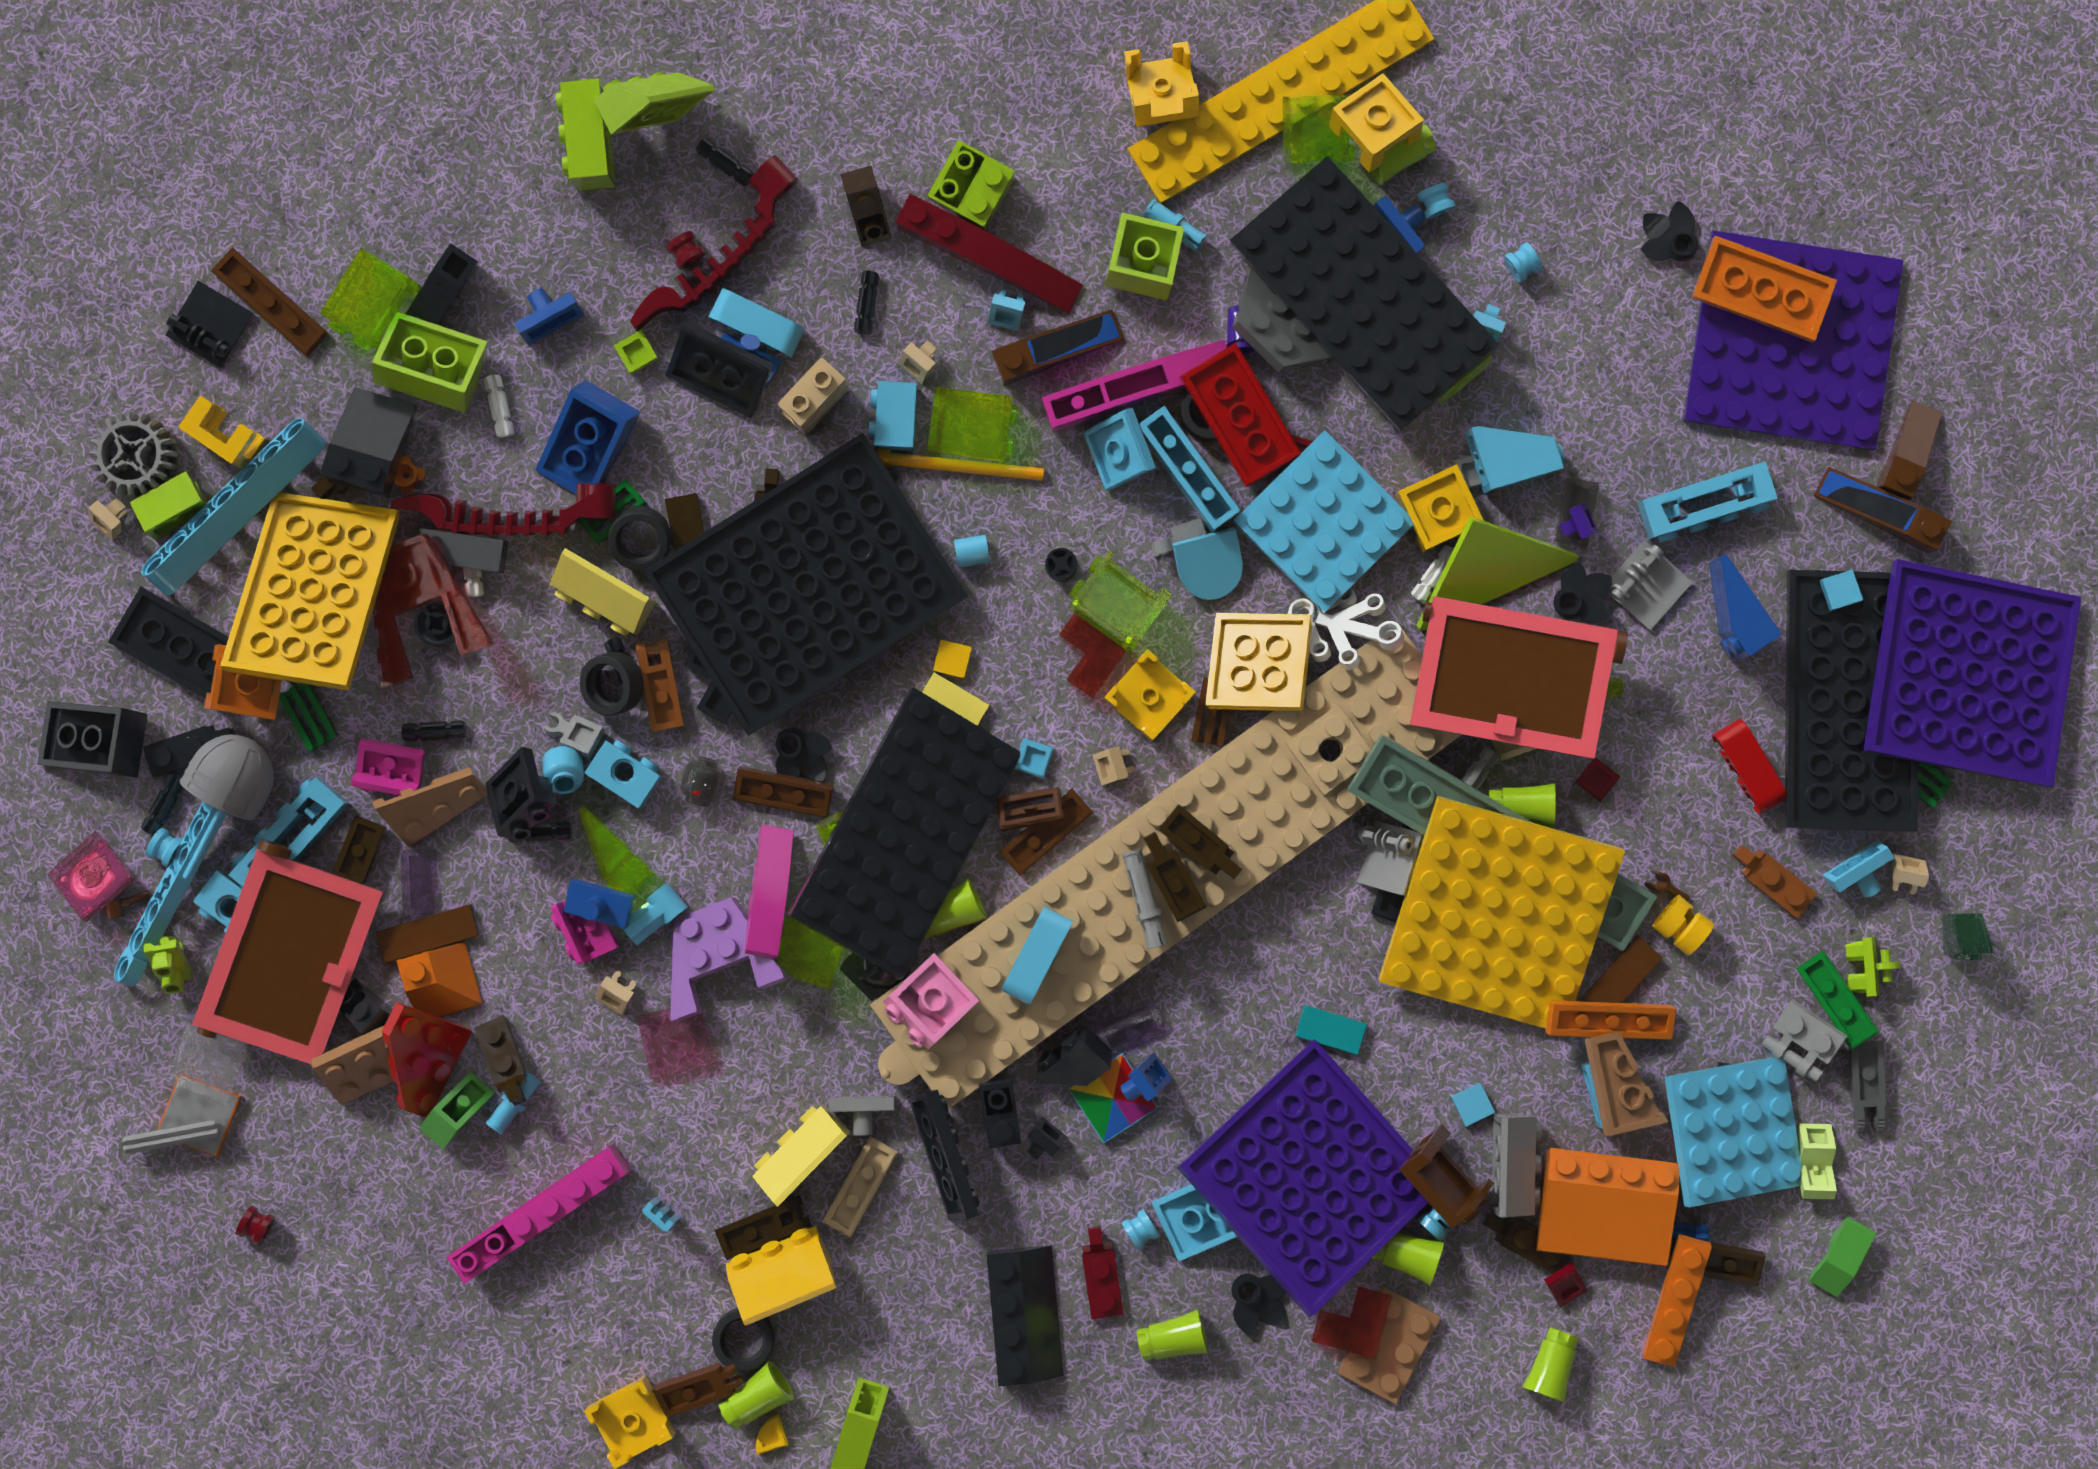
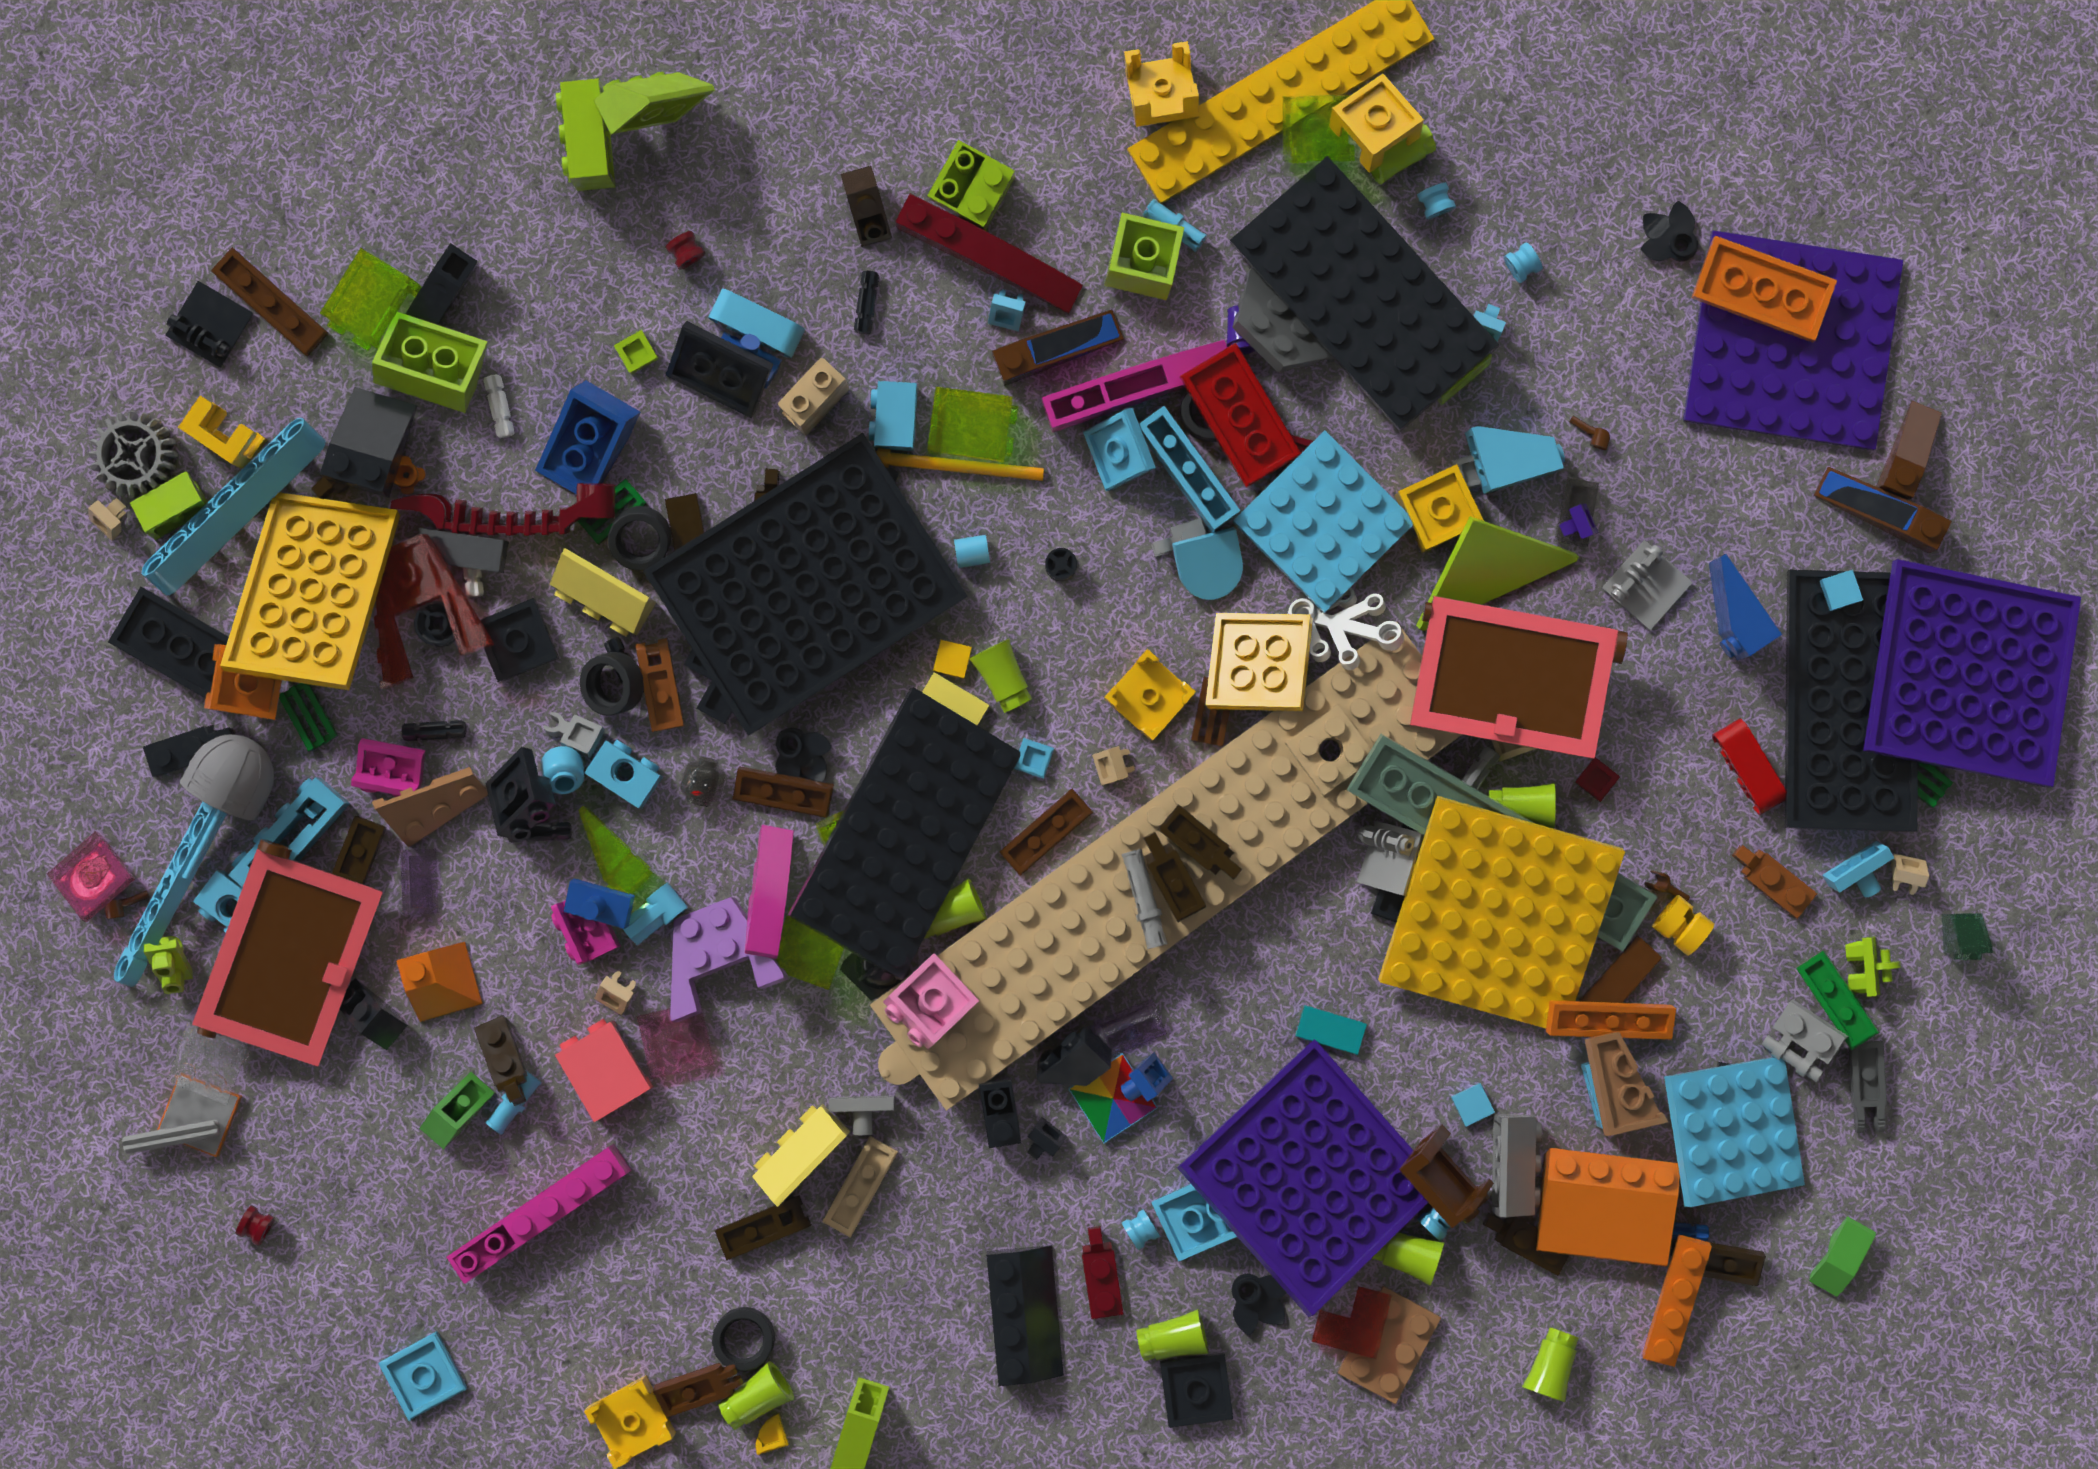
black slope [37,701,148,778] -> none
black axle [141,774,183,835] -> none
medium azure wheel [145,828,182,868] -> none
medium nougat plate [311,1025,394,1105] -> none
reddish brown tile [376,904,480,963] -> none
red plate [382,1002,472,1118] -> none
blue tile [514,288,584,345] -> none
dark red piece [630,155,798,332] -> none
medium azure tile [642,1196,681,1232] -> none
black axle [696,137,754,186] -> none
yellow slope [726,1226,837,1326] -> none
tan tile [897,340,937,384] -> none
black plate [908,1089,979,1220] -> none
reddish brown tile [996,787,1065,832] -> none
medium azure beam [1000,906,1073,1006] -> none
clear red plate [1059,608,1130,699] -> none
clear neon green panel [1068,550,1173,653] -> none
blue tile [1374,196,1425,254] -> none
white axle [1411,545,1454,604] -> none
dark red tile [1544,1263,1588,1308] -> none
black plate [1553,562,1614,623] -> none
clear neon green rock [1606,677,1625,697] -> none
medium azure brick [1637,461,1778,543] -> none
yellowish green slope [1798,1123,1837,1199] -> none
none -> medium azure tile [378,1331,467,1421]
none -> black plate [473,598,559,683]
none -> coral panel [555,1019,653,1122]
none -> lime plant [969,638,1032,713]
none -> black plate [1160,1352,1233,1428]
none -> reddish brown hand [1569,415,1610,451]

